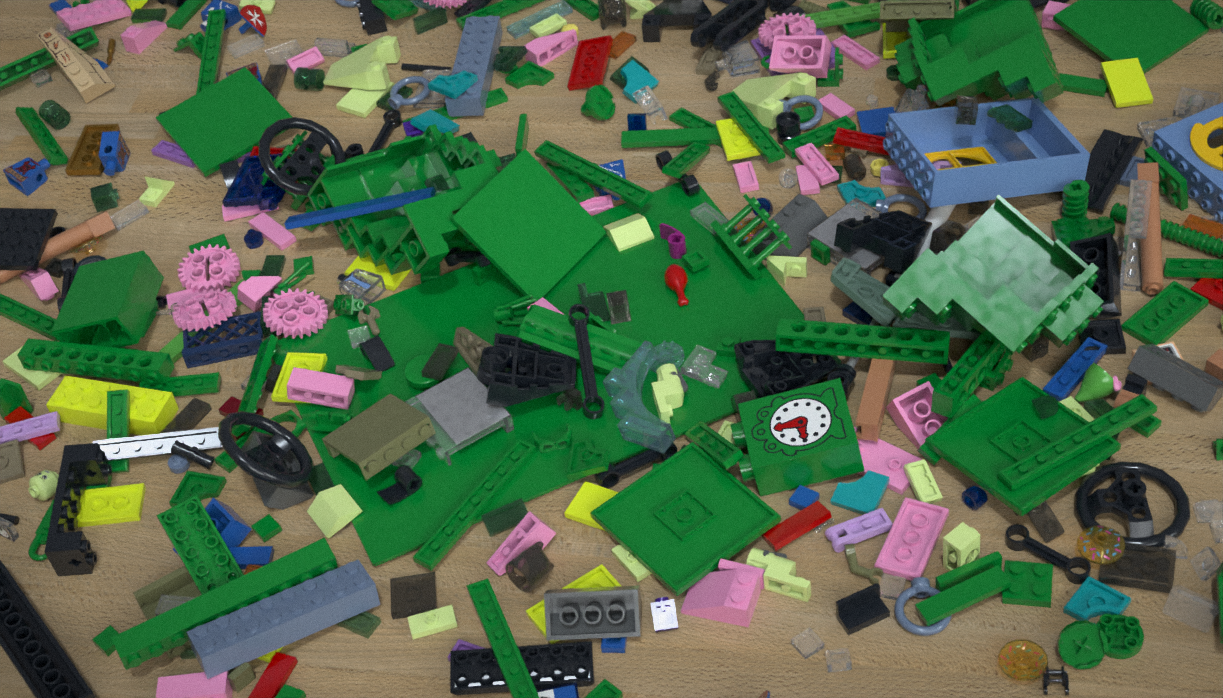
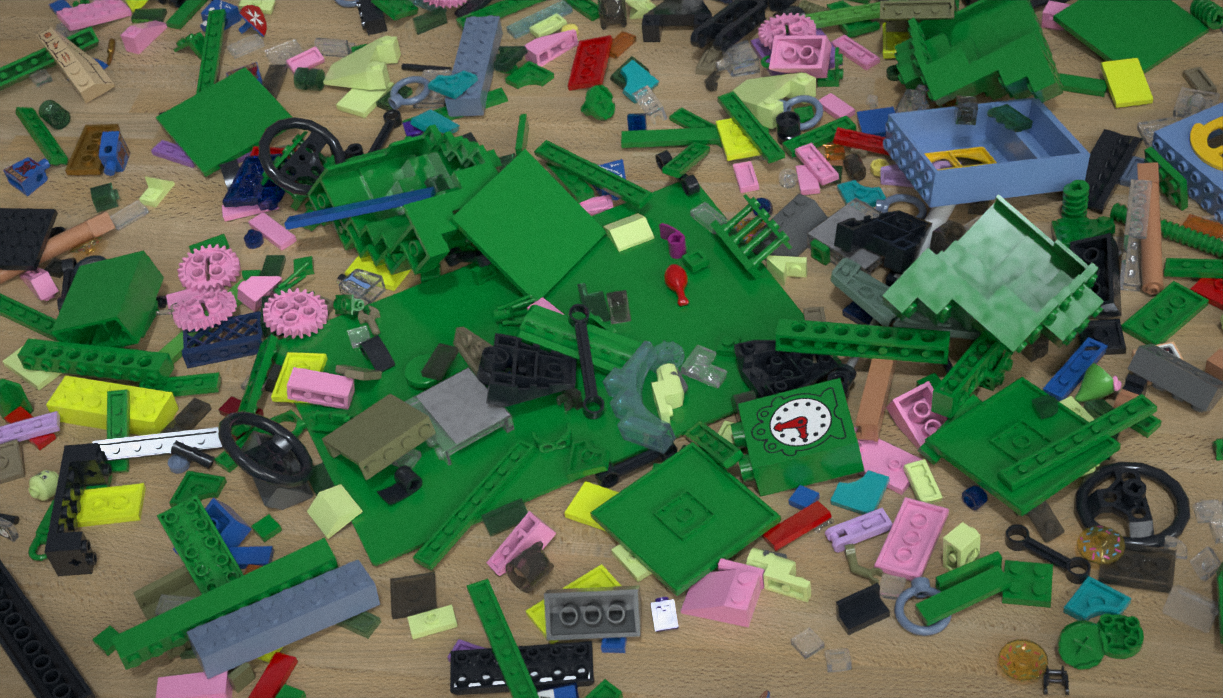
none -> dark tan tile [1182,67,1217,97]

